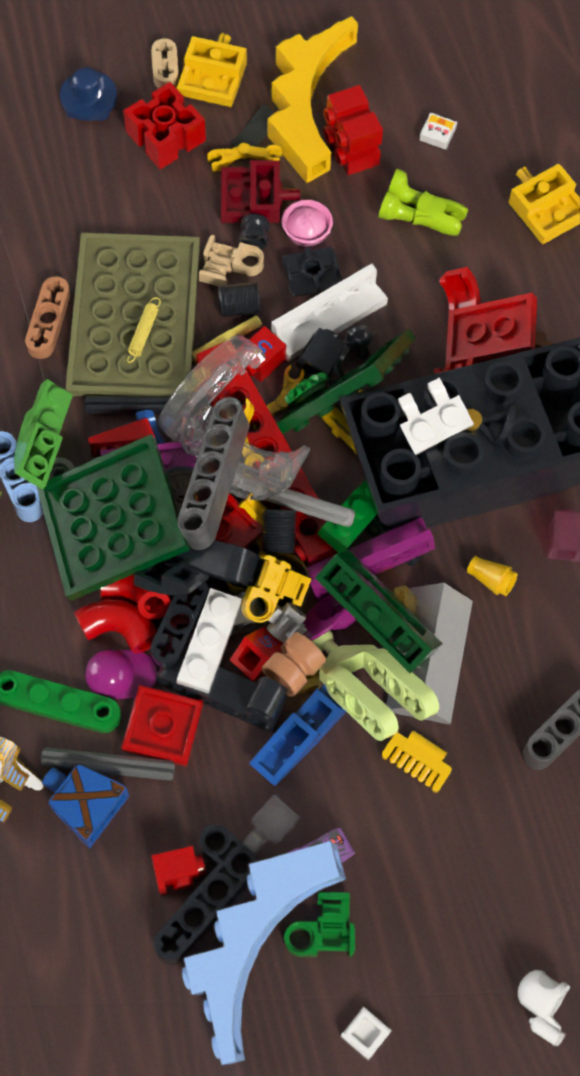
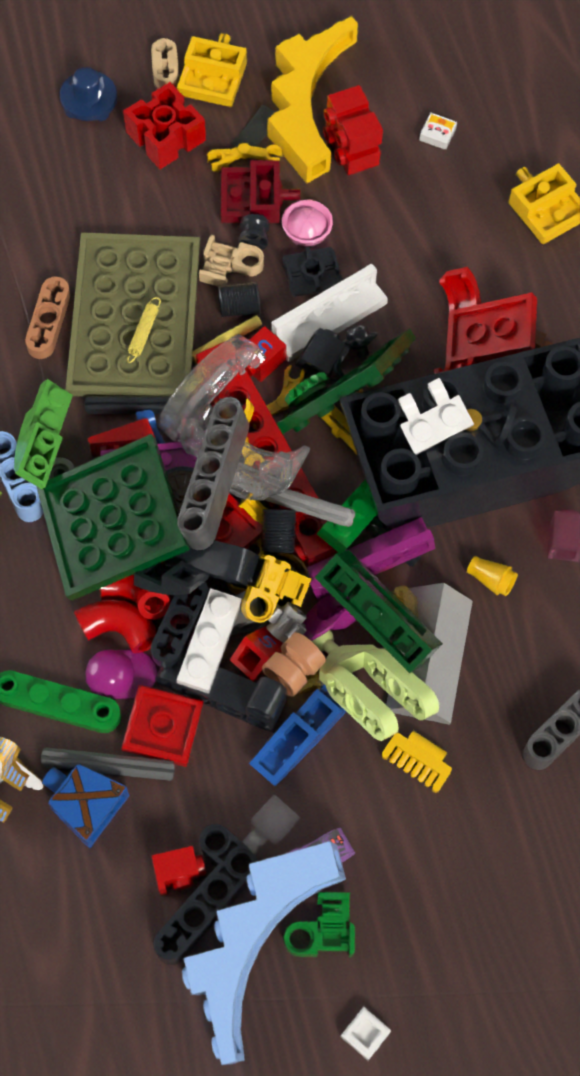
lime piece [378,168,468,236] -> none
white piece [518,970,570,1046] -> none

